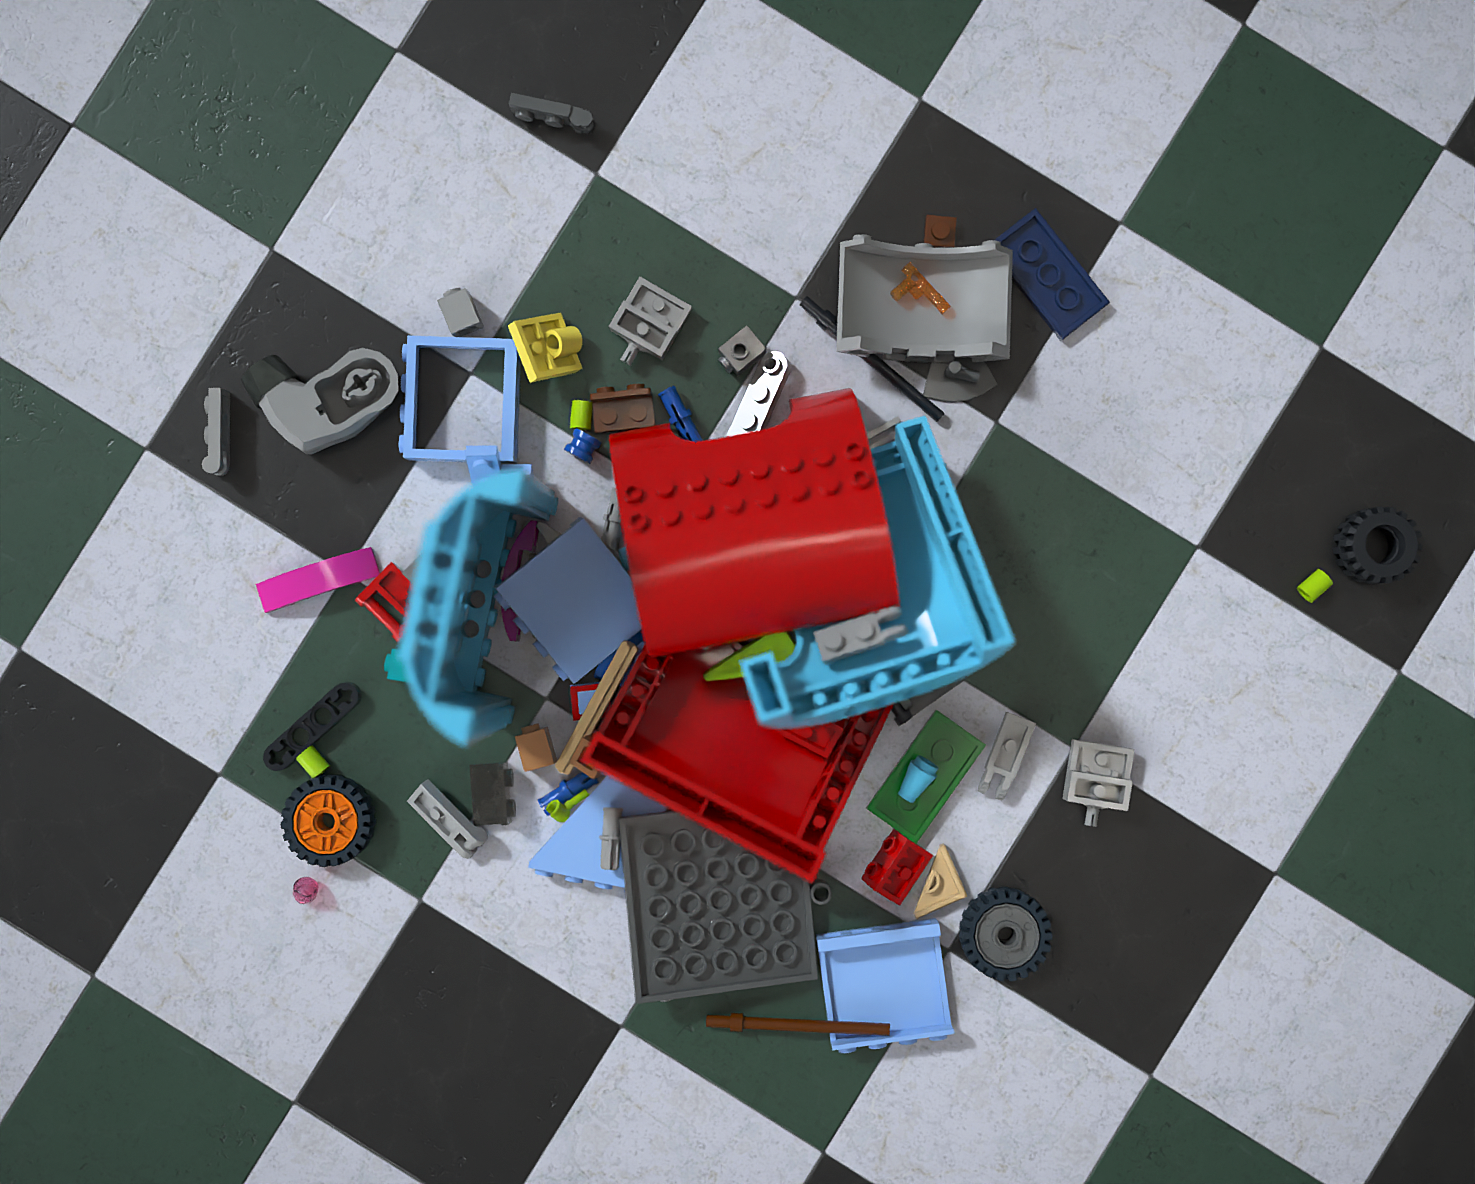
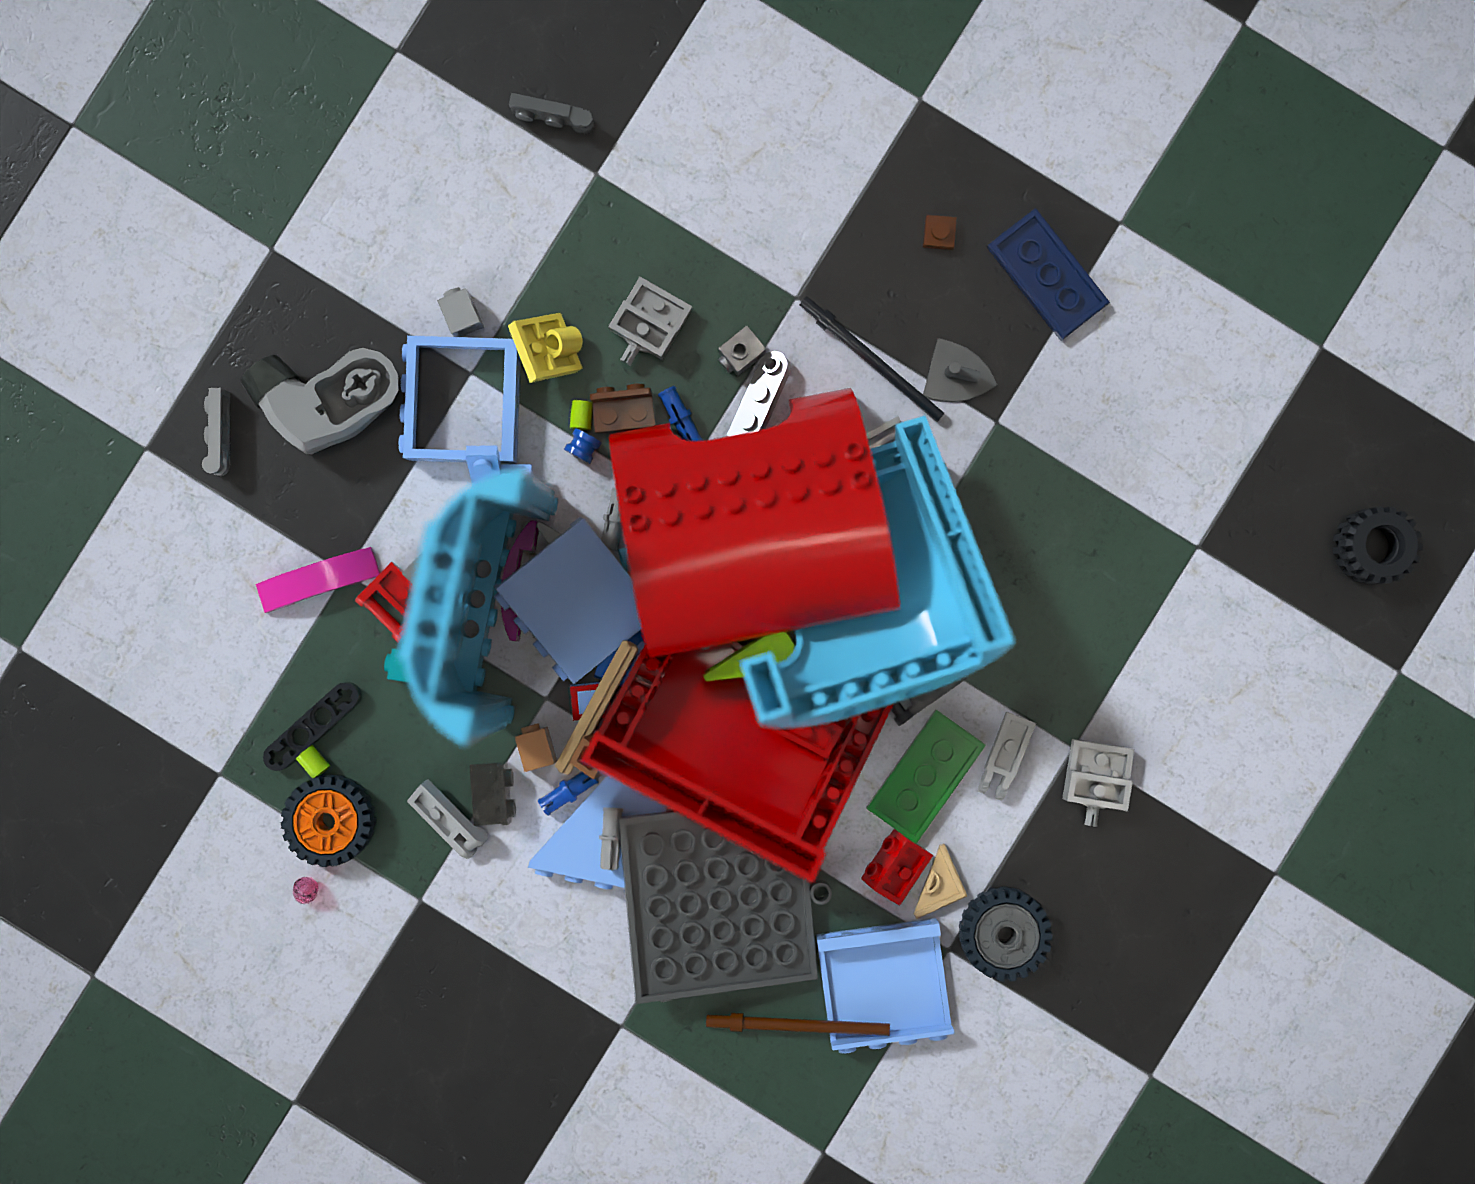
lime hand [546,789,589,822] -> none
light grey hinge [814,606,908,665] -> none
light grey panel [836,234,1013,363] -> none
clear orange hose [890,262,951,315] -> none
medium azure cone [898,755,939,803] -> none
lime hinge [1297,569,1333,603] -> none

